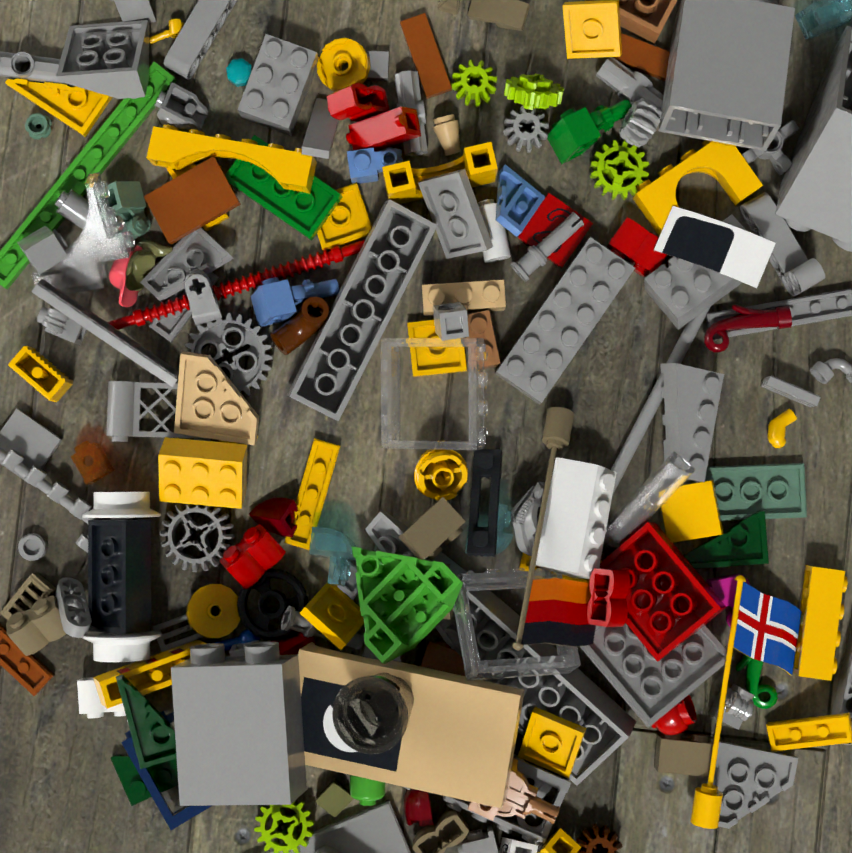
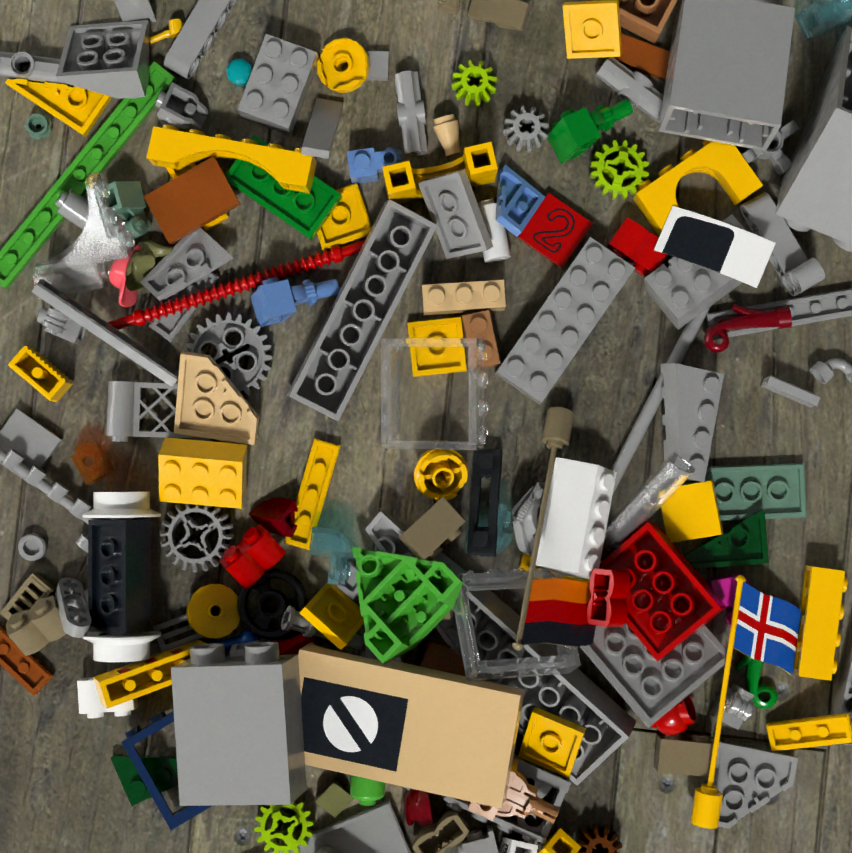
light grey brick [17,226,68,275] -> none
dark green wing [116,675,177,769] -> none
light grey piece [185,269,223,325] -> none
reddish brown cylinder [270,297,329,355] -> none
red brick [327,83,389,122] -> none
clear smoke piece [332,673,414,754] -> none
red brick [346,106,421,152] -> none
dark orange tile [400,13,452,99] -> none
light grey brick [433,302,469,341] -> none
lime gear [504,73,564,110] -> none
light grey pin [510,212,584,282] -> none
light grey gear [619,98,662,148] -> none
yellow arm [767,408,797,448] -> none

